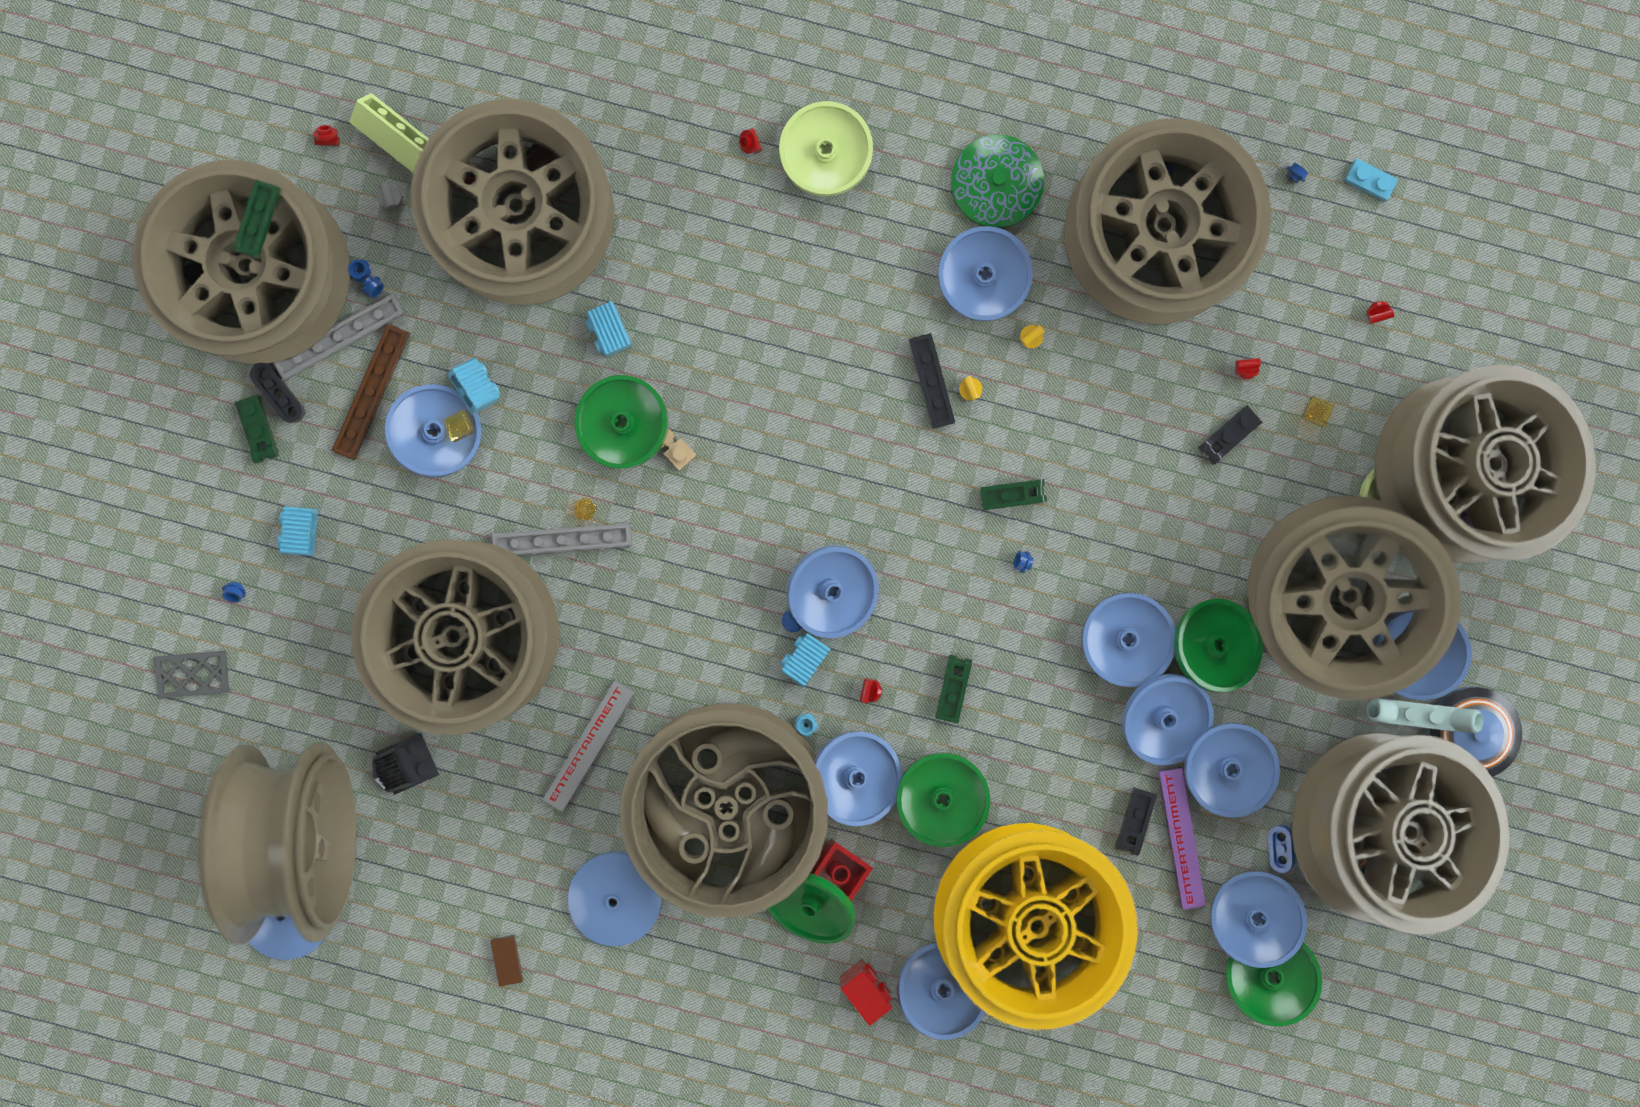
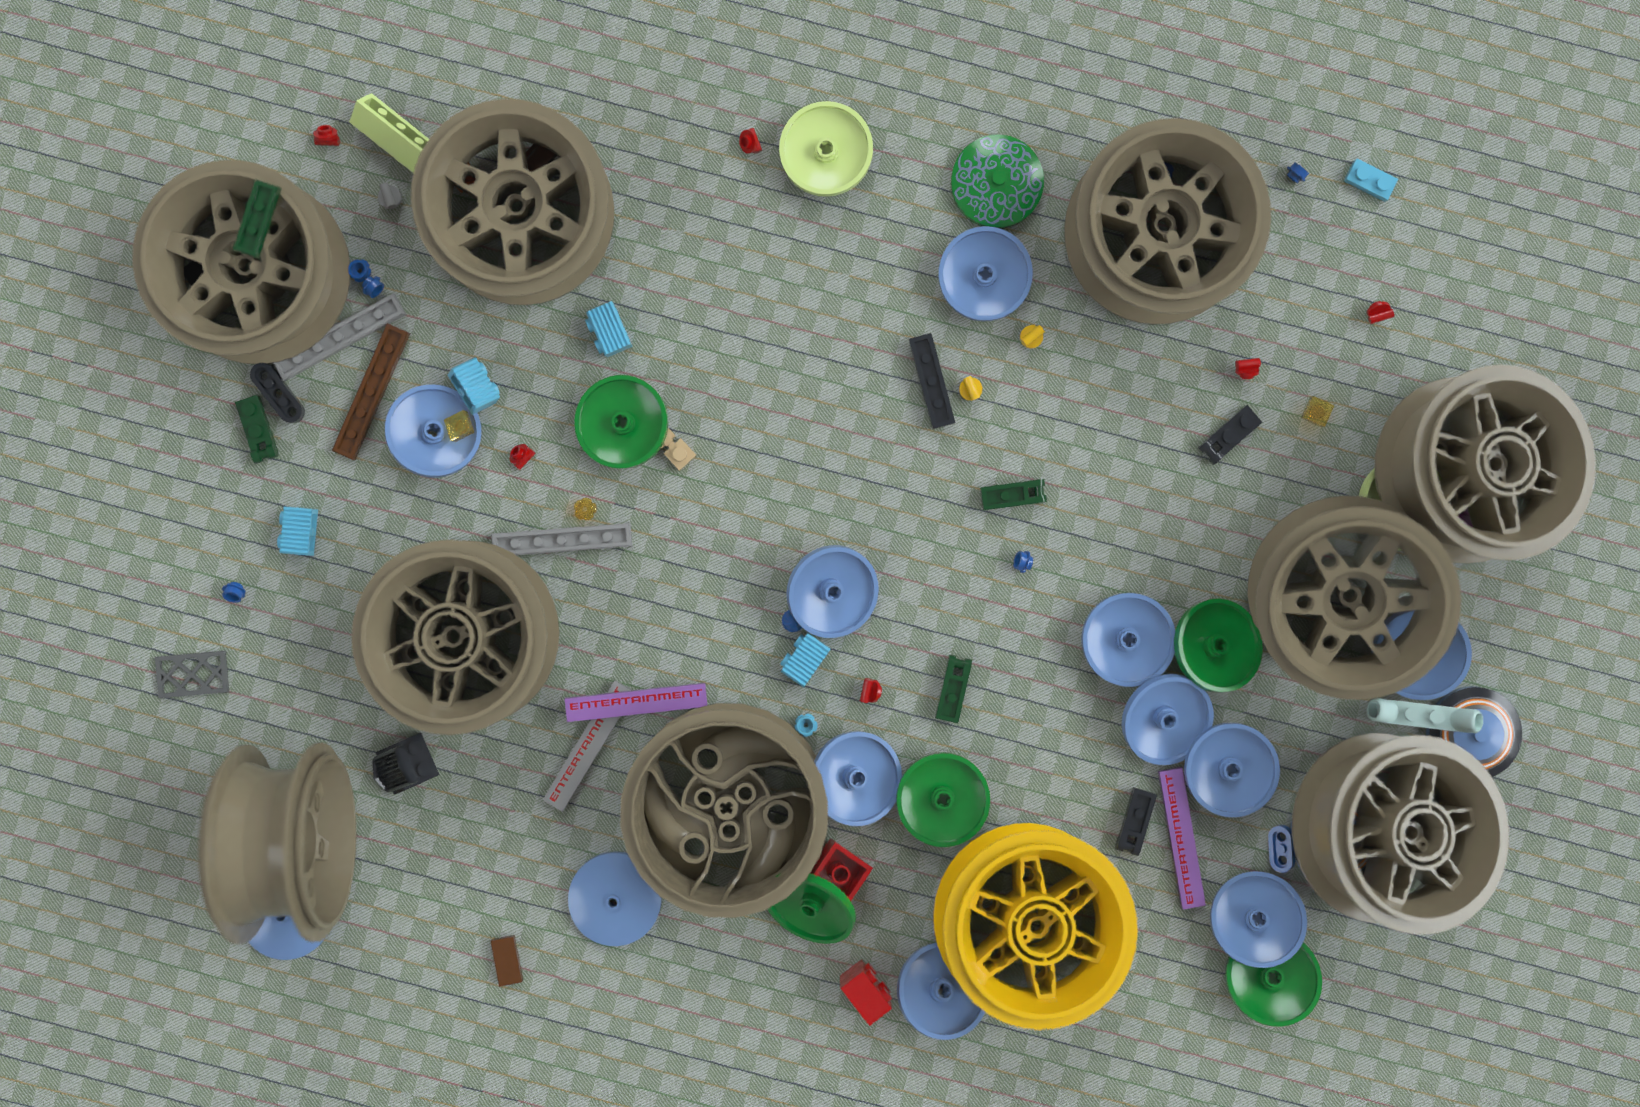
none -> red plate [509,444,536,470]
none -> medium lavender tile [565,683,707,722]

